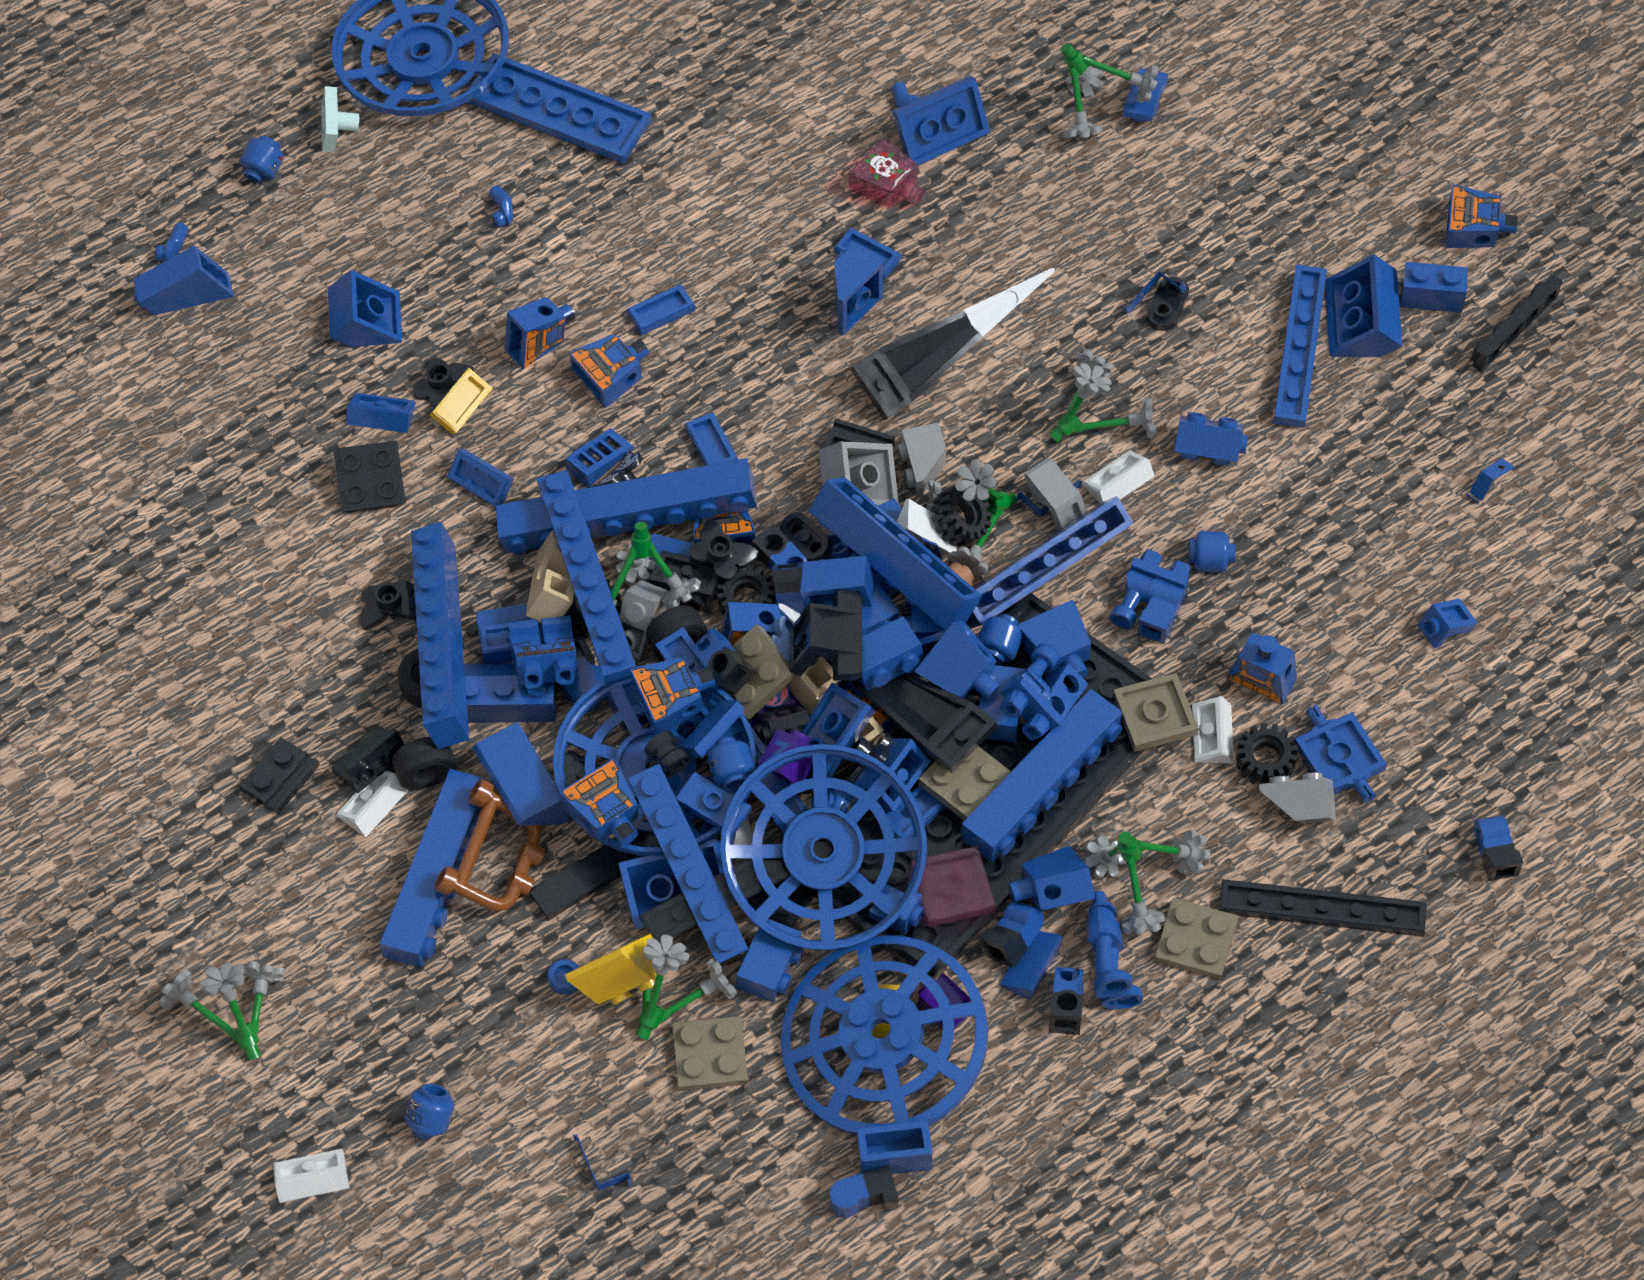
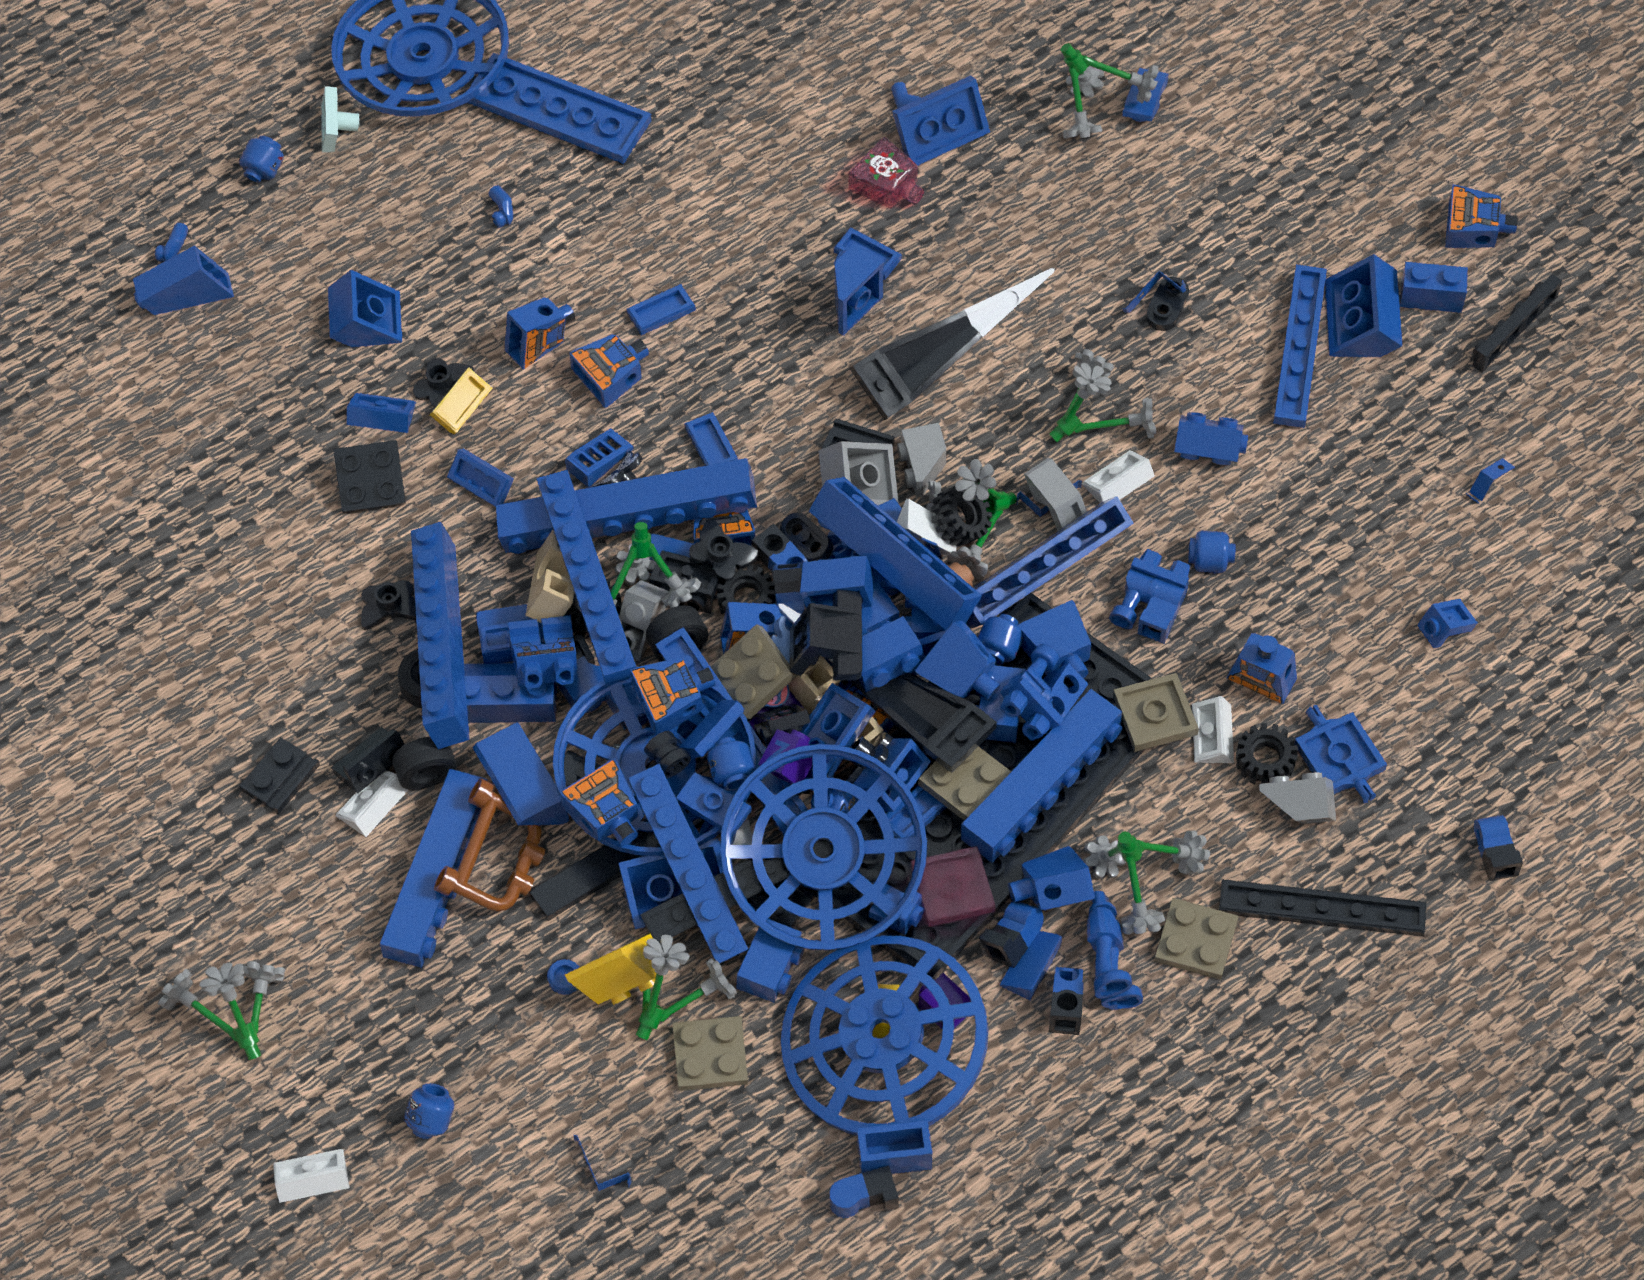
black leg [692,628,756,694] -> none

